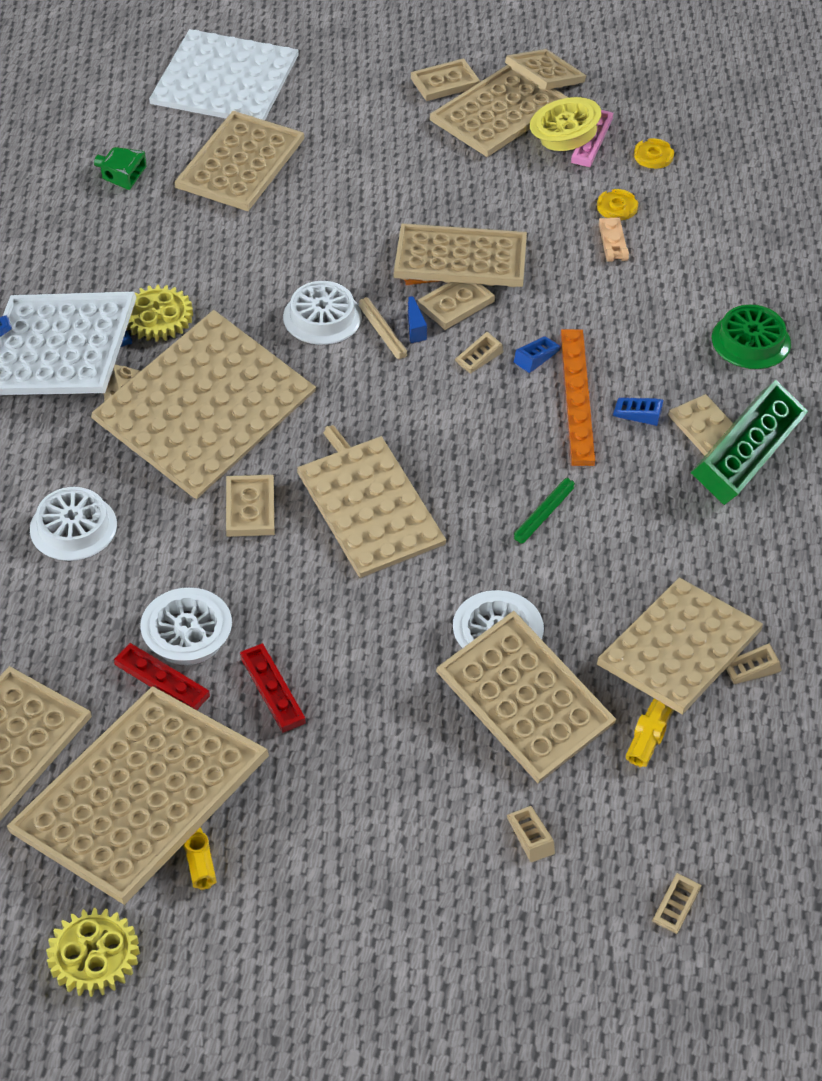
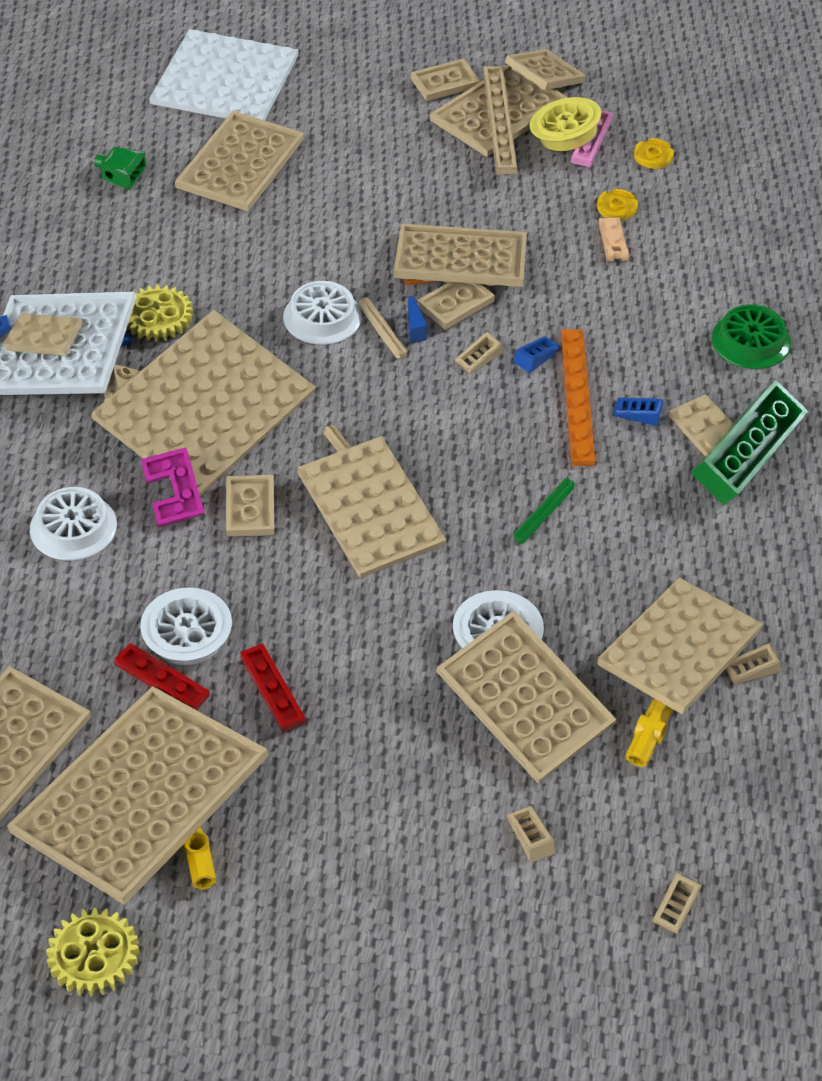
none -> tan plate [3,313,83,356]
none -> dark pink plate [140,447,205,527]
none -> tan tile [483,66,517,175]

